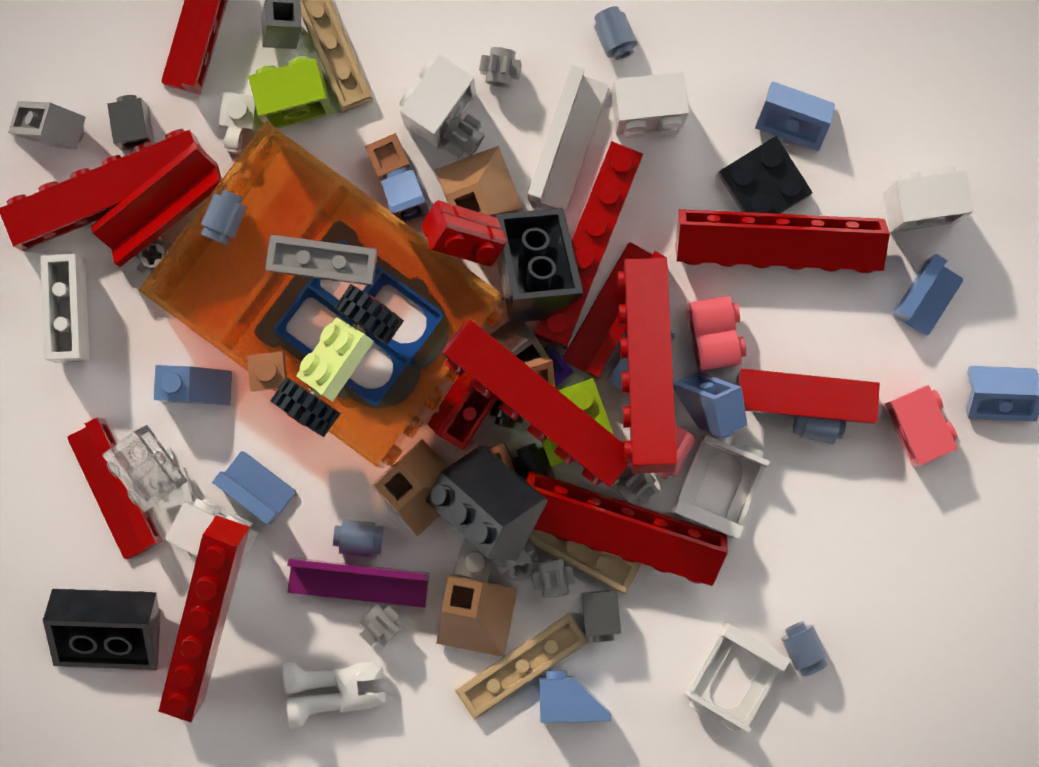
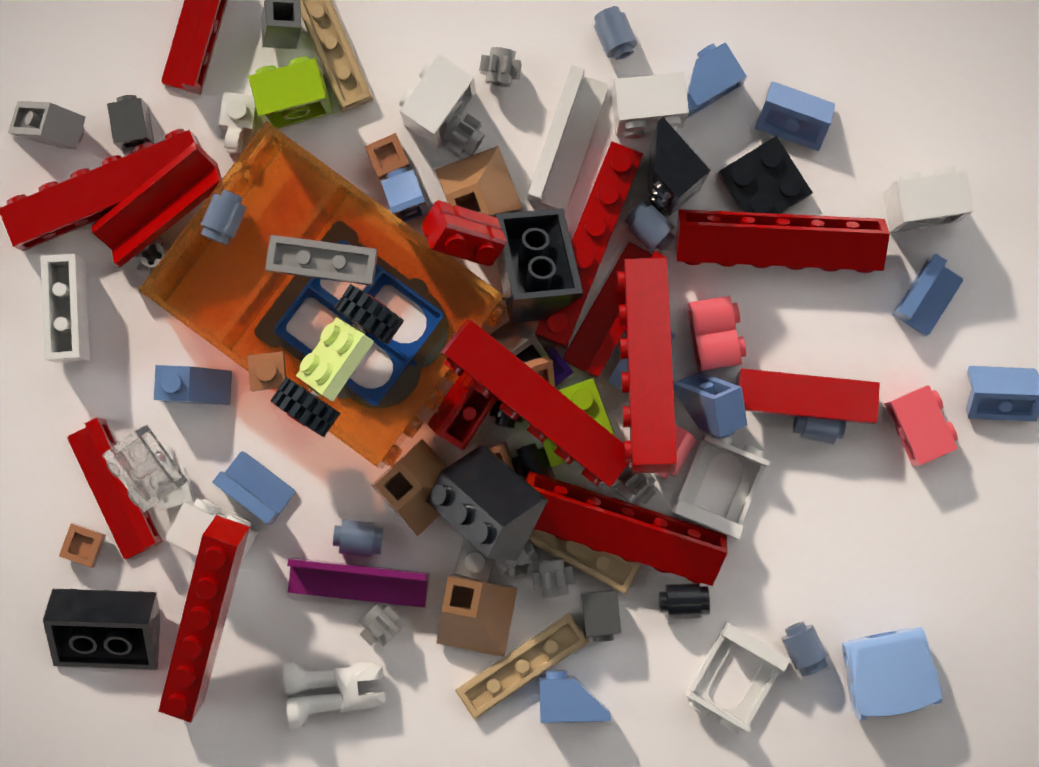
none -> nougat plate [59,523,106,568]
none -> sand blue brick [624,201,675,252]
none -> black slope [647,117,711,216]
none -> black brick [659,583,710,619]
none -> medium blue slope [687,42,747,118]
none -> light blue piece [842,627,943,721]

